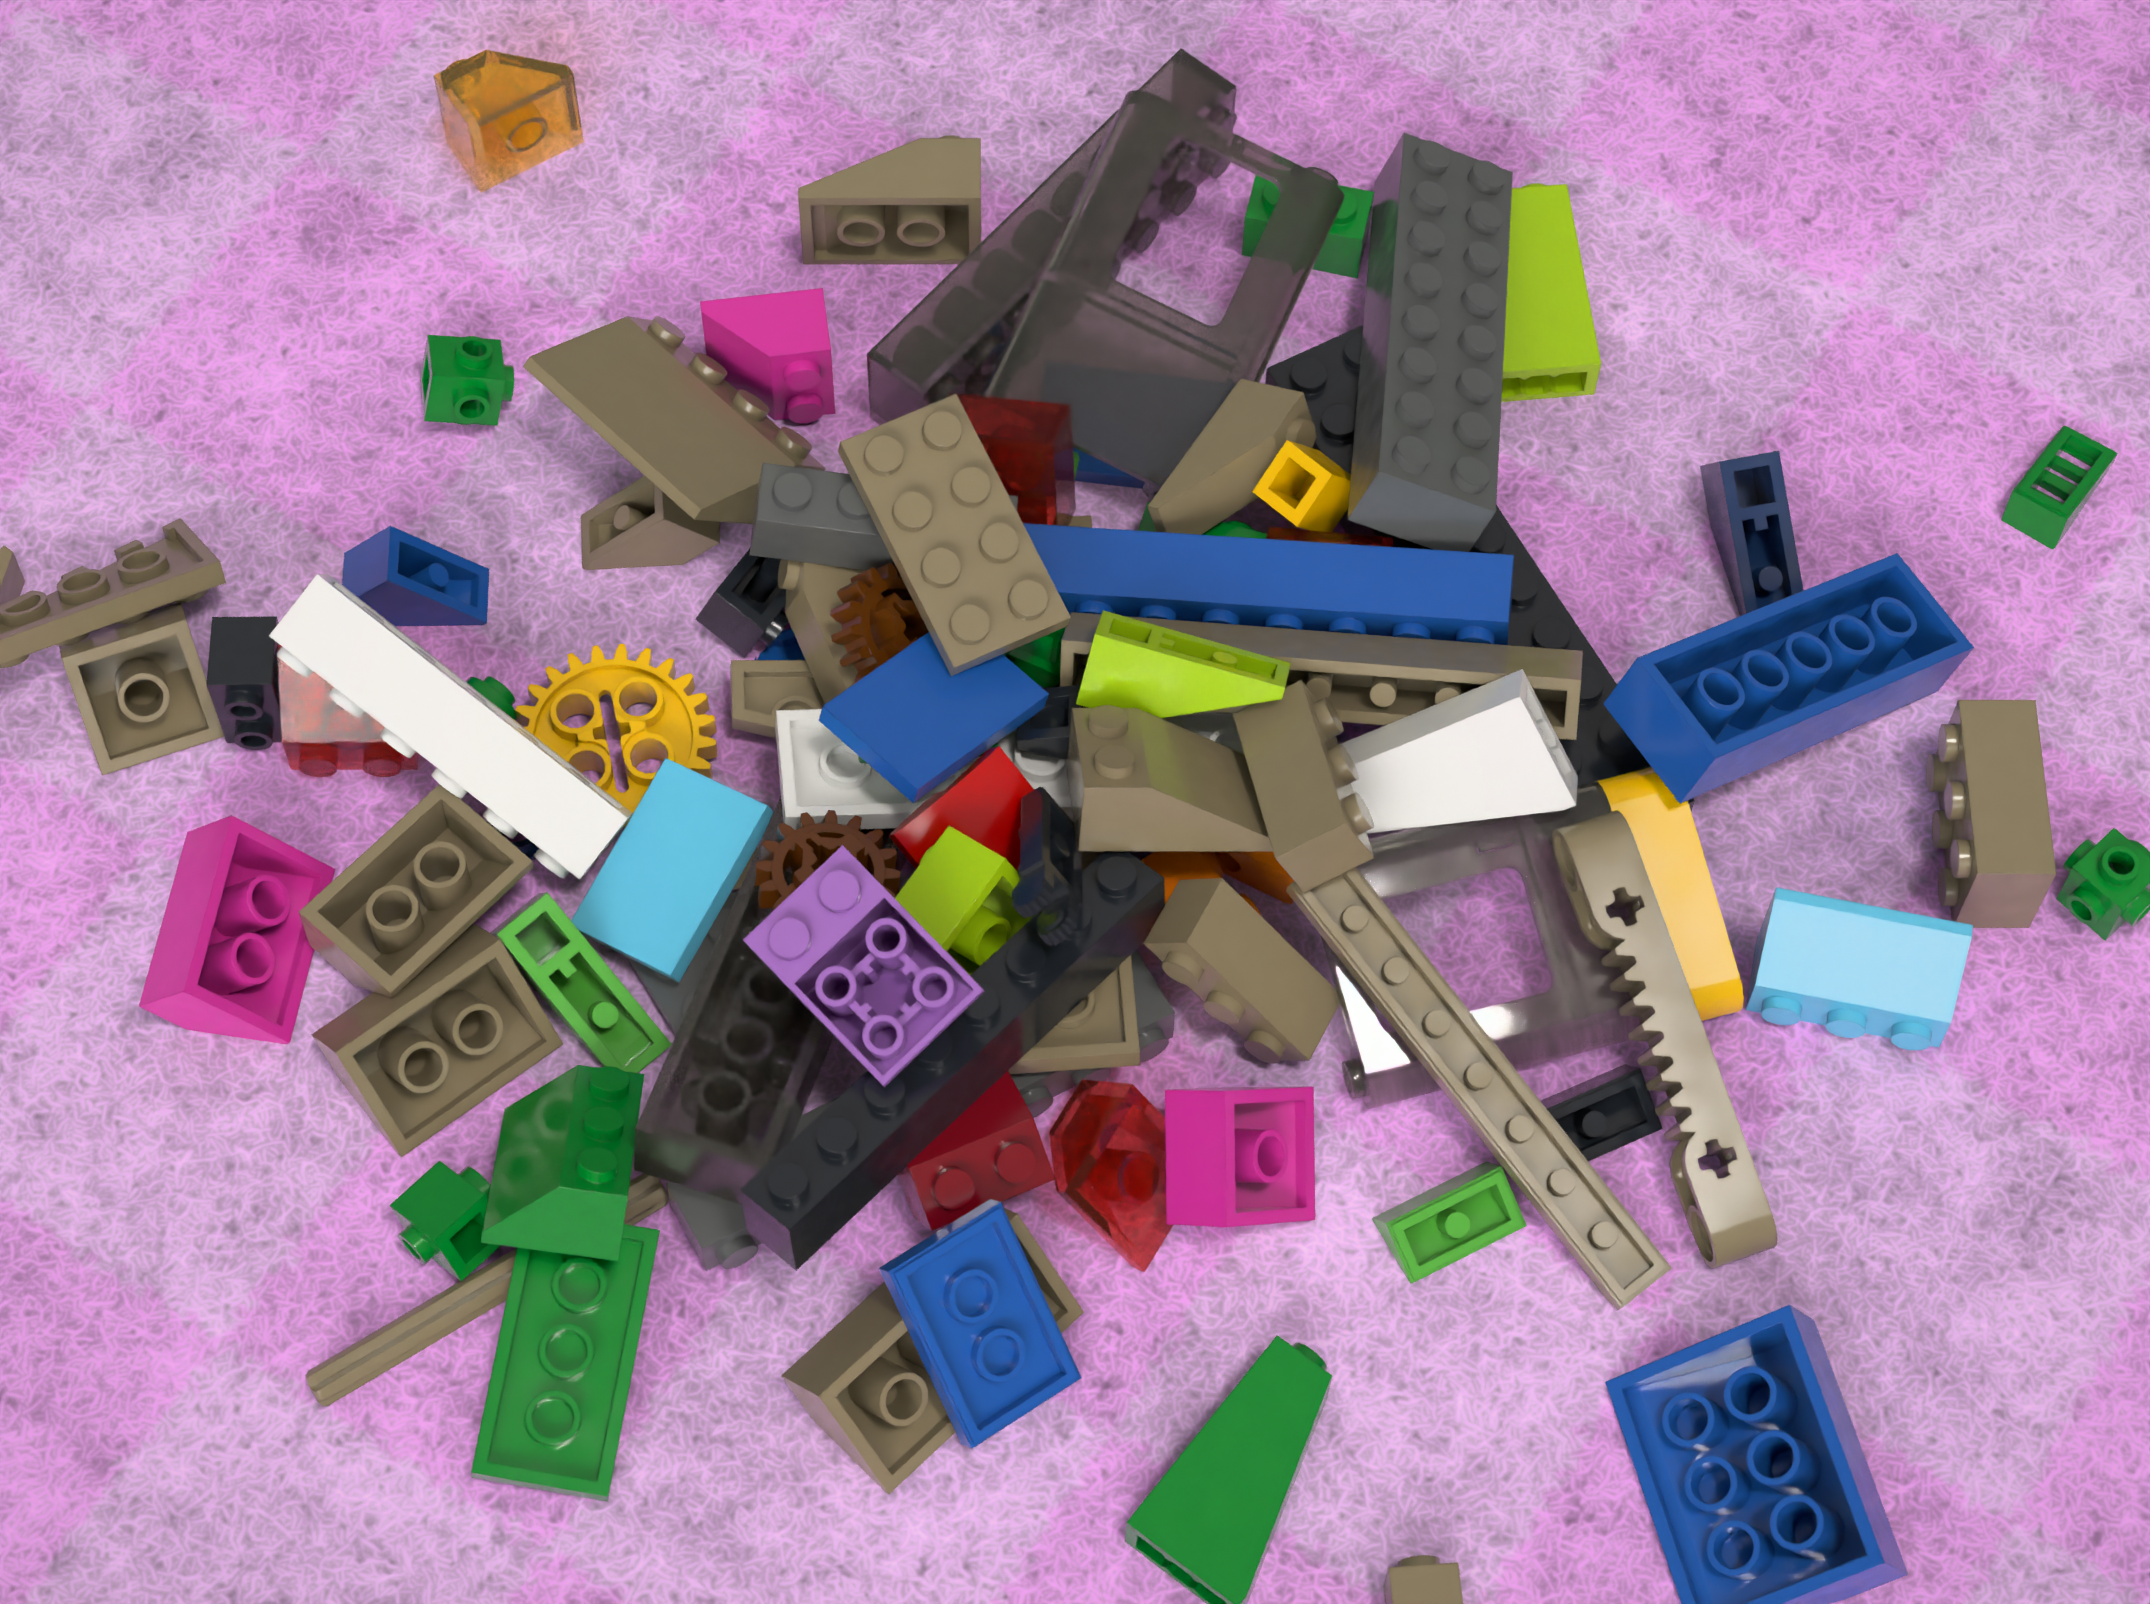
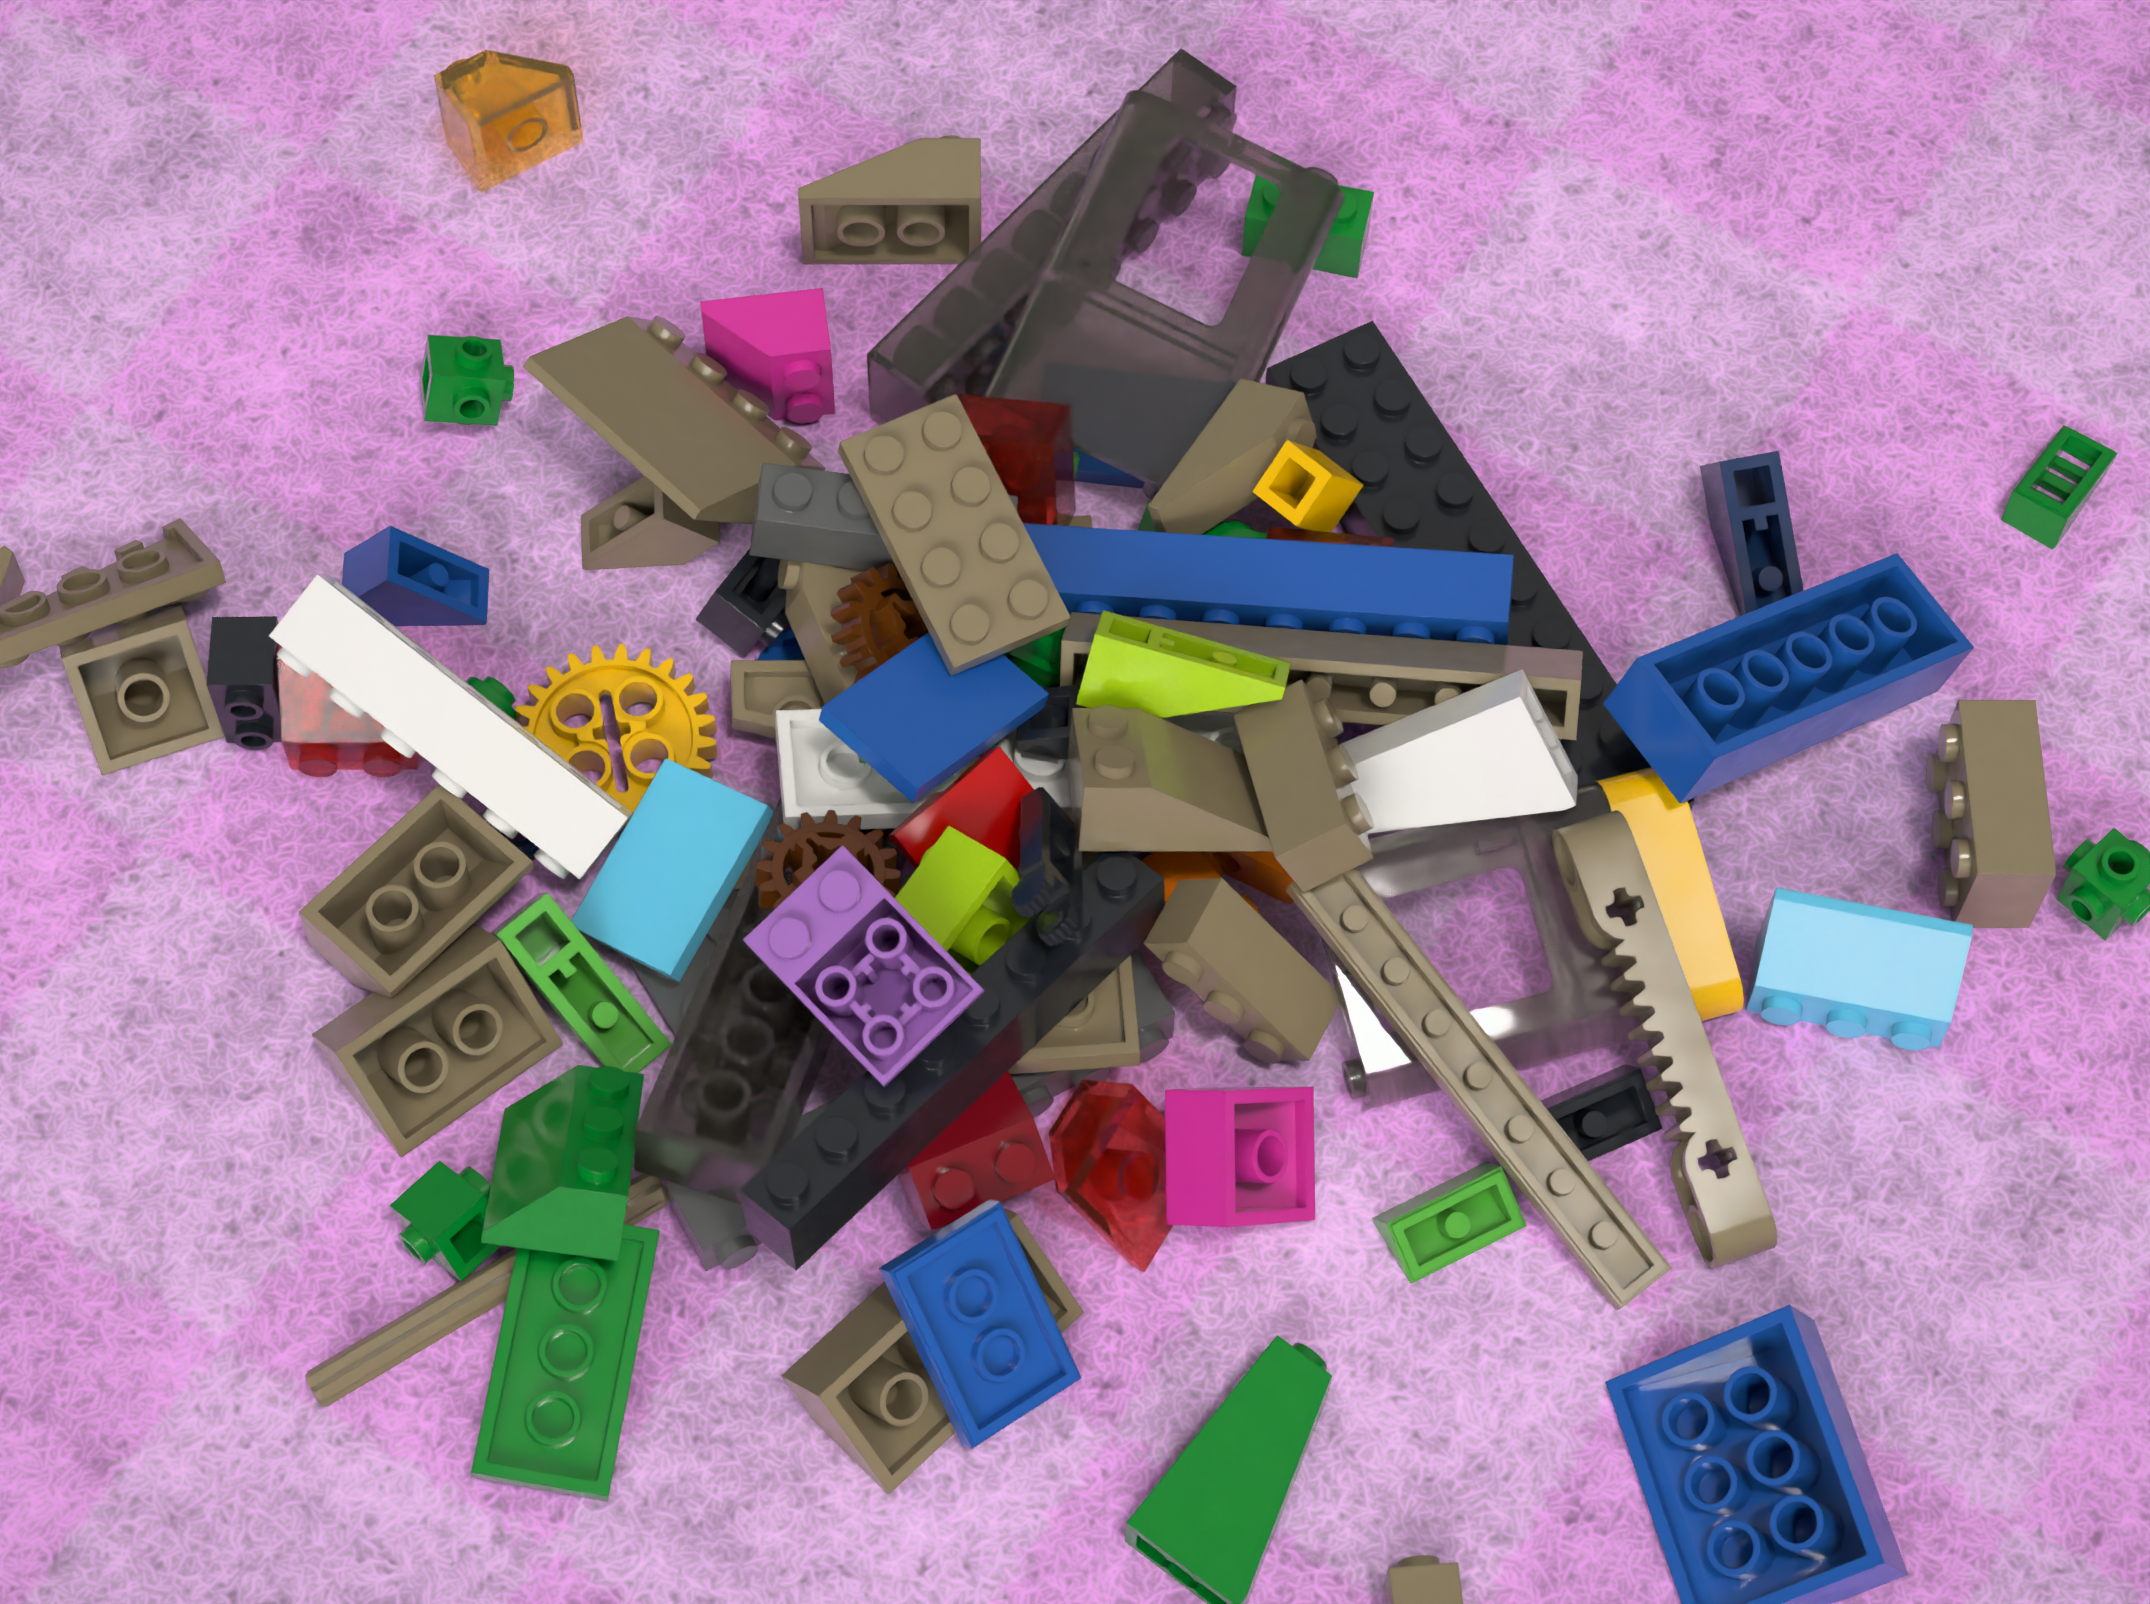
dark pink slope [139,815,335,1044] -> none
dark grey brick [1347,133,1513,552] -> none
lime slope [1501,183,1602,402] -> none

